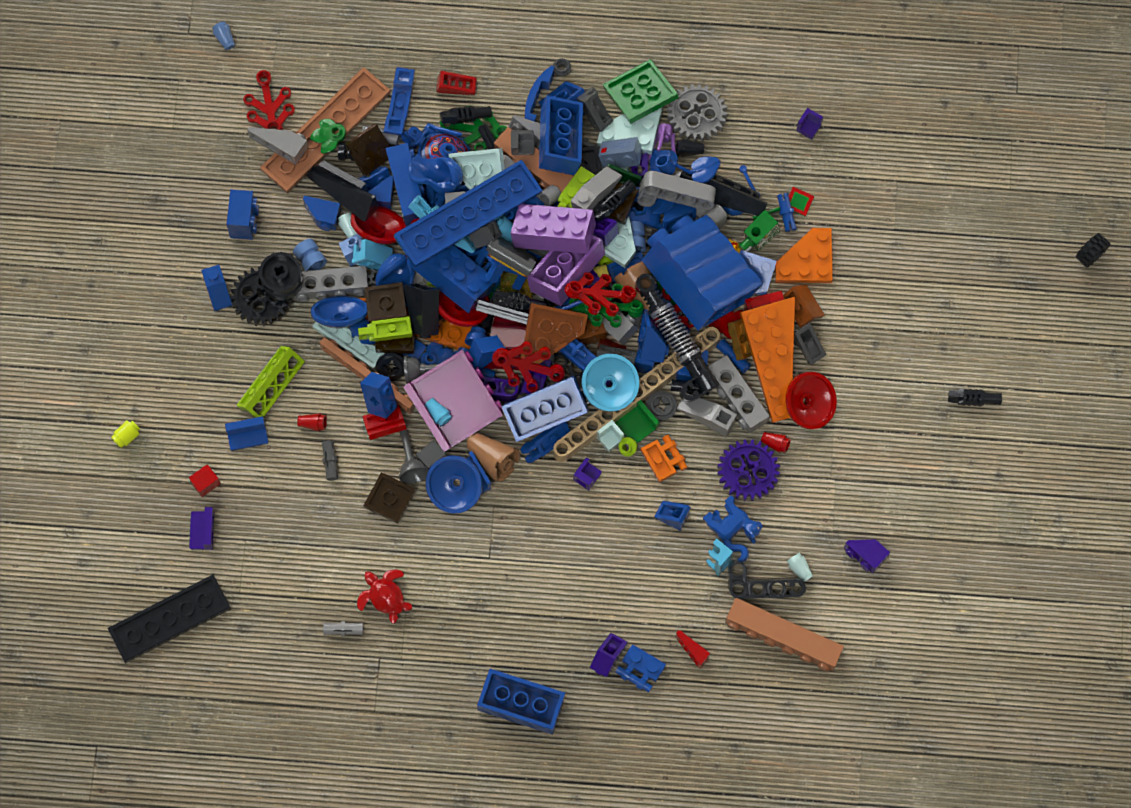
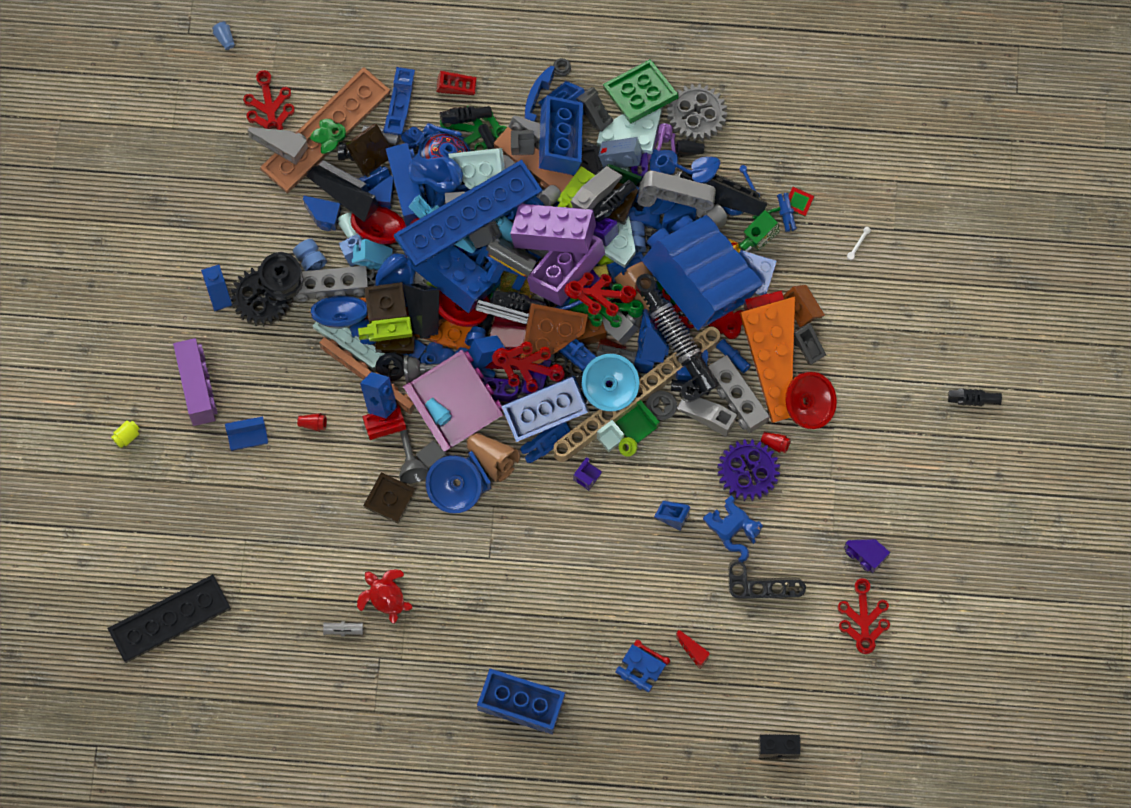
red panel [189,465,221,497] -> none
dark purple panel [189,507,215,550] -> none
blue brick [226,189,259,240] -> none
lime fence [236,346,305,418] -> none
dark grey pin [322,440,339,481] -> none
dark purple slope [589,633,628,677] -> none
orange plate [640,435,688,483] -> none
medium azure hinge [707,538,733,576] -> none
nougat brick [725,598,844,672] -> none
pearl gold plate [728,318,752,360] -> none
orange plate [775,228,833,283] -> none
light aqua cone [787,552,813,582] -> none
dark purple panel [796,108,823,140] -> none
black tyre [1076,233,1110,268] -> none
none -> medium lavender brick [173,338,218,426]
none -> red hinge [634,640,670,665]
none -> black brick [758,734,800,759]
none -> red plant [837,578,890,654]
none -> white hinge [847,227,871,260]

